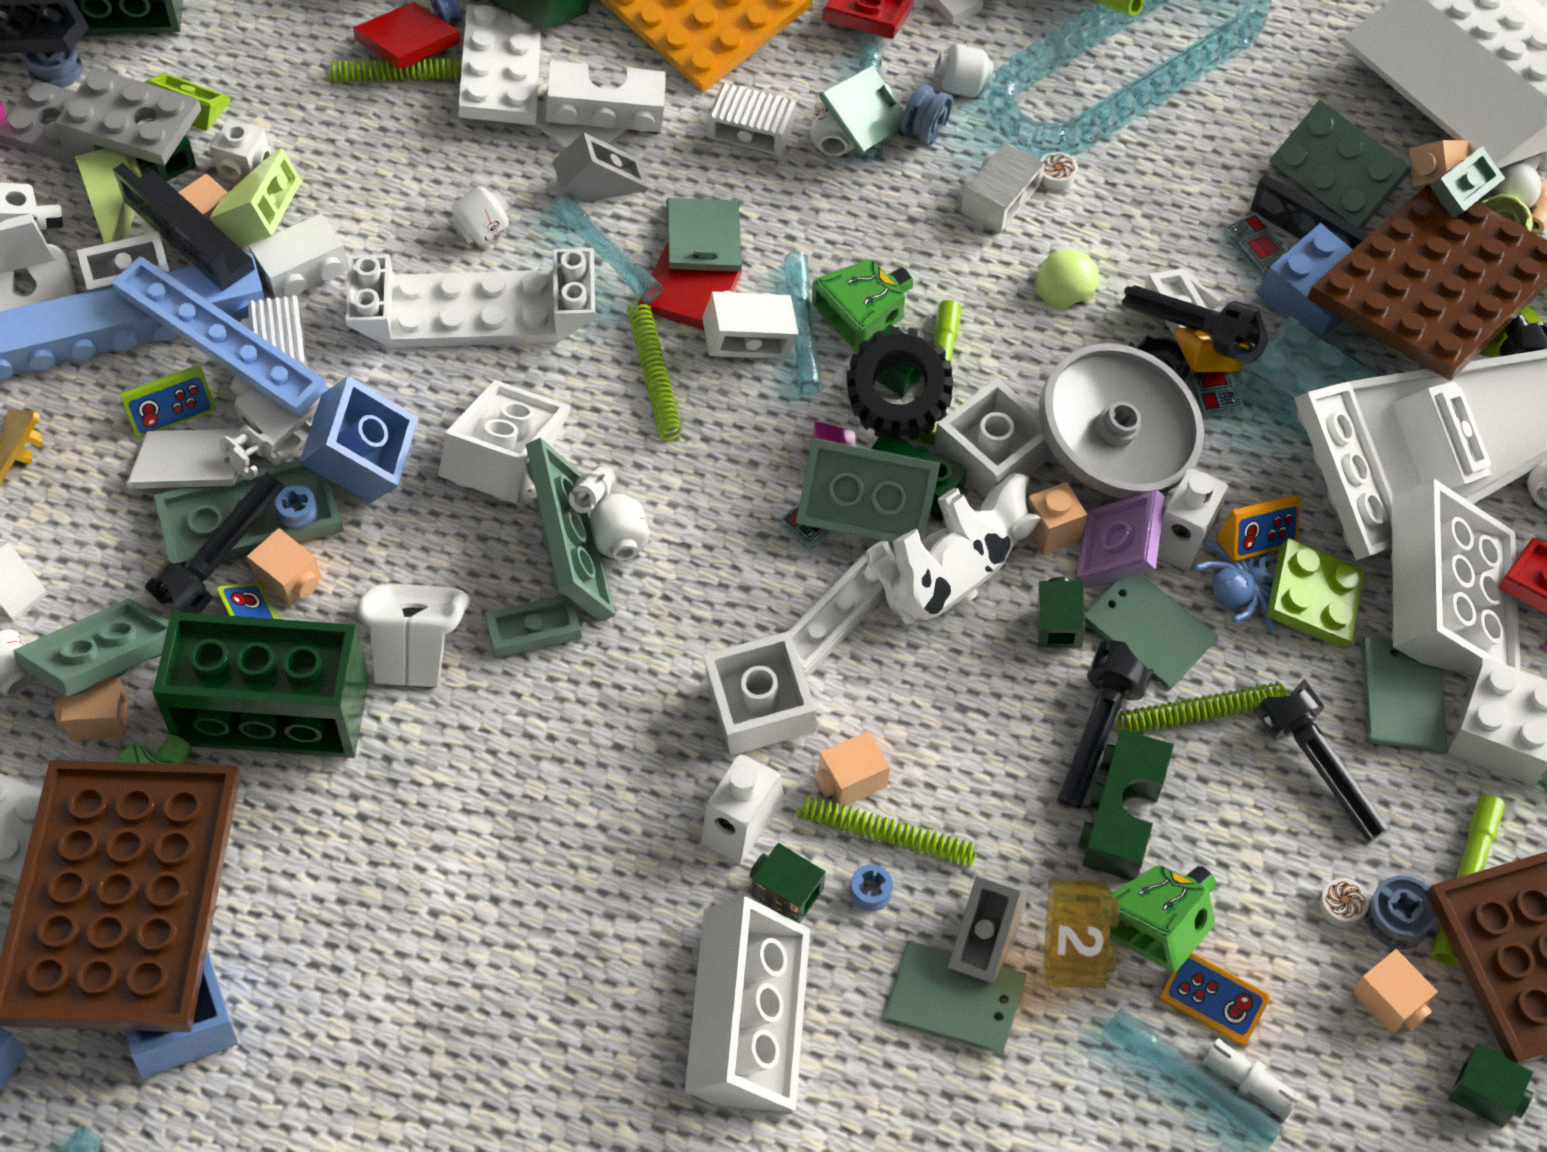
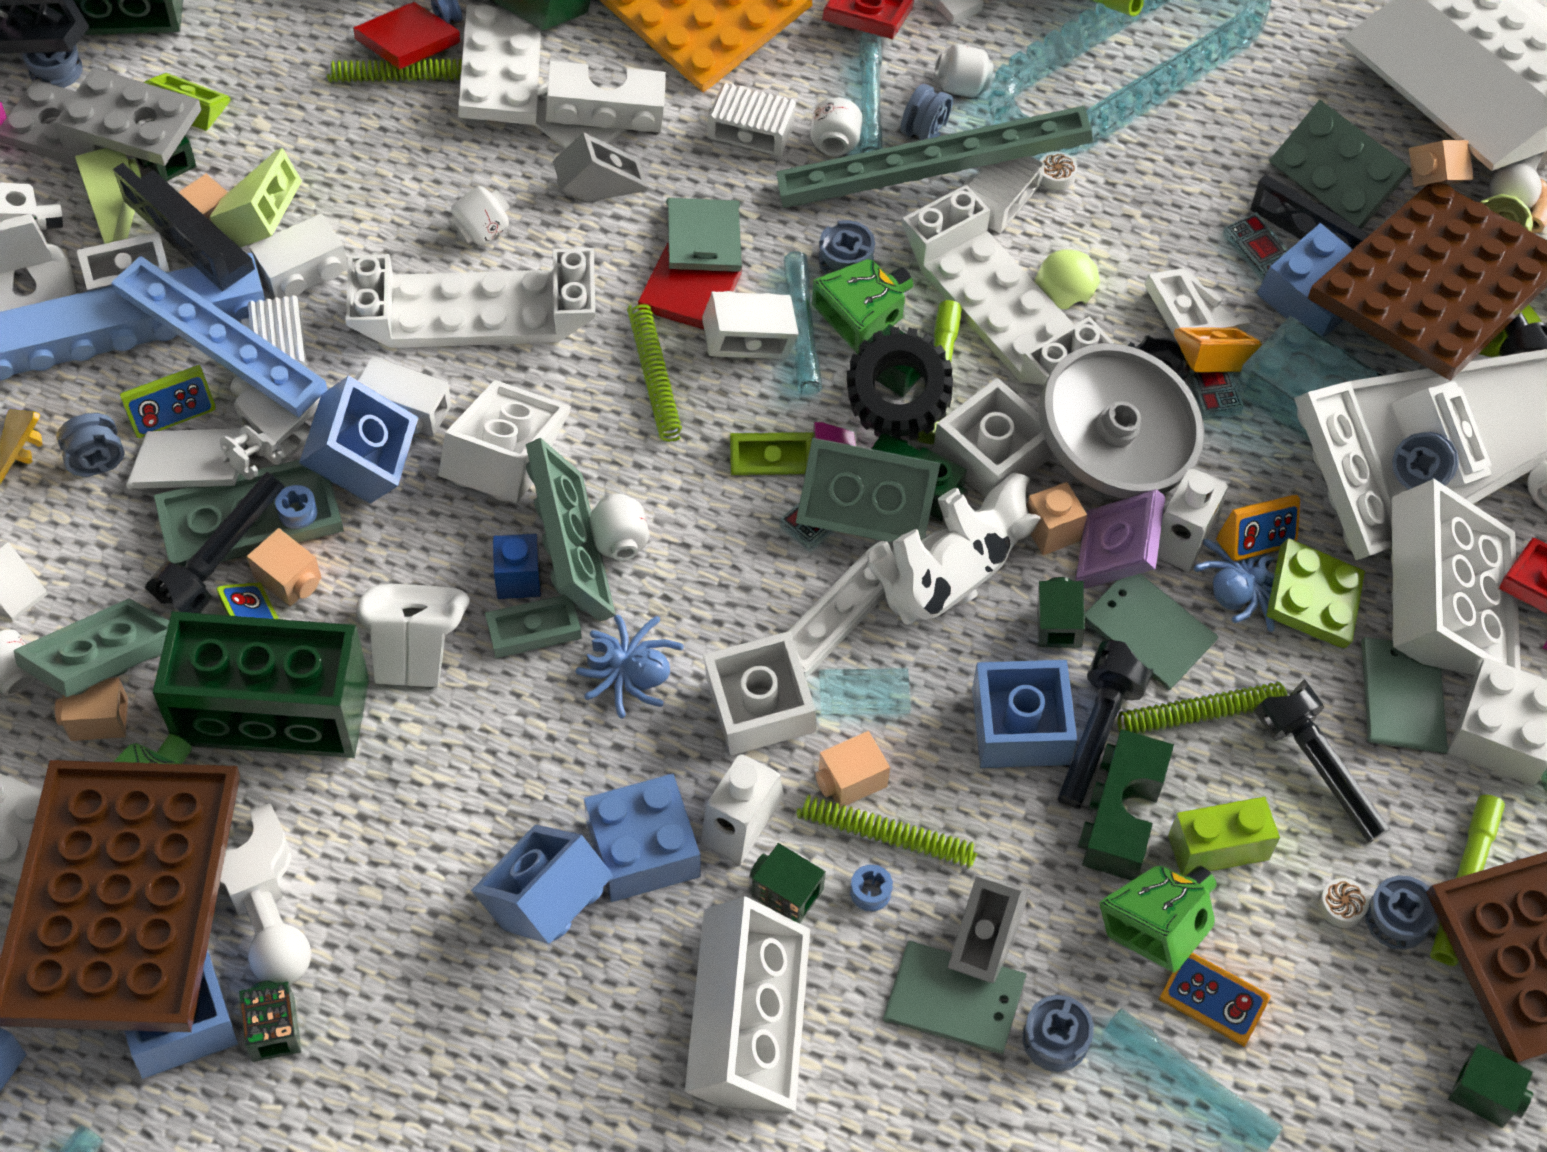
white brick [210,119,271,183] -> none
clear light blue piece [551,195,662,303] -> none
white pin [569,465,616,513] -> none
container [819,65,904,155] -> none
clear yellow brick [1043,879,1119,989] -> none
black piece [1122,285,1269,363] -> none
white pin [1201,1038,1302,1122] -> none
light nougat brick [1352,949,1438,1036] -> none
plate [1430,146,1505,218] -> none
none -> sand blue wheel [56,413,125,477]
none -> white piece [217,803,311,985]
none -> brick [239,980,302,1062]
none -> white brick [354,356,452,437]
none -> medium blue brick [471,824,614,944]
none -> blue brick [493,534,541,599]
none -> medium blue animal [575,615,684,718]
none -> medium blue brick [584,773,701,902]
none -> lime slope [730,432,814,475]
none -> sand green plate [776,105,1093,208]
none -> sand blue wheel [818,220,875,275]
none -> clear light blue tile [819,668,911,715]
none -> white slope [902,184,1115,385]
none -> medium blue brick [972,660,1077,768]
none -> sand blue wheel [1022,995,1094,1072]
none -> lime brick [1168,796,1280,876]
none -> sand blue wheel [1392,432,1459,490]

